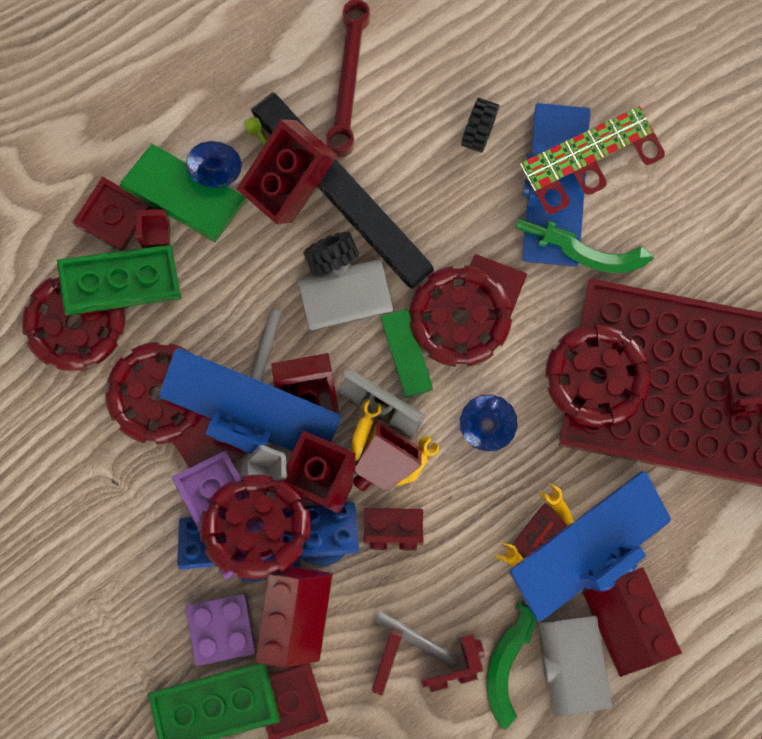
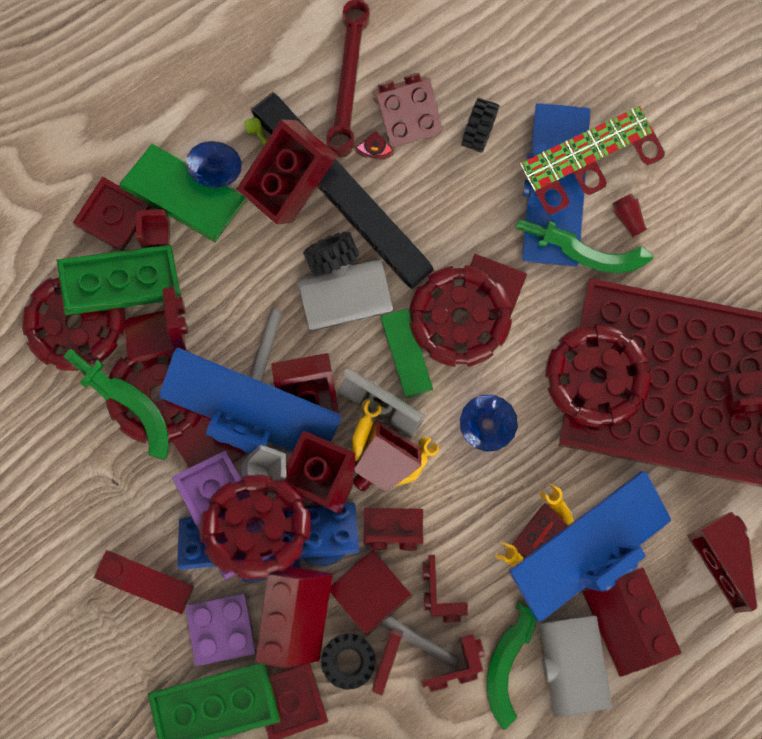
none -> green sword [64,349,169,460]
none -> dark red slope [93,550,194,614]
none -> dark red bracket [125,286,189,362]
none -> black tyre [321,633,376,690]
none -> dark red tile [330,550,412,636]
none -> dark red tile [355,131,394,159]
none -> bracket [372,73,442,147]
none -> dark red bracket [423,555,468,622]
none -> dark red cone [612,193,648,237]
none -> dark red slope [687,512,758,613]

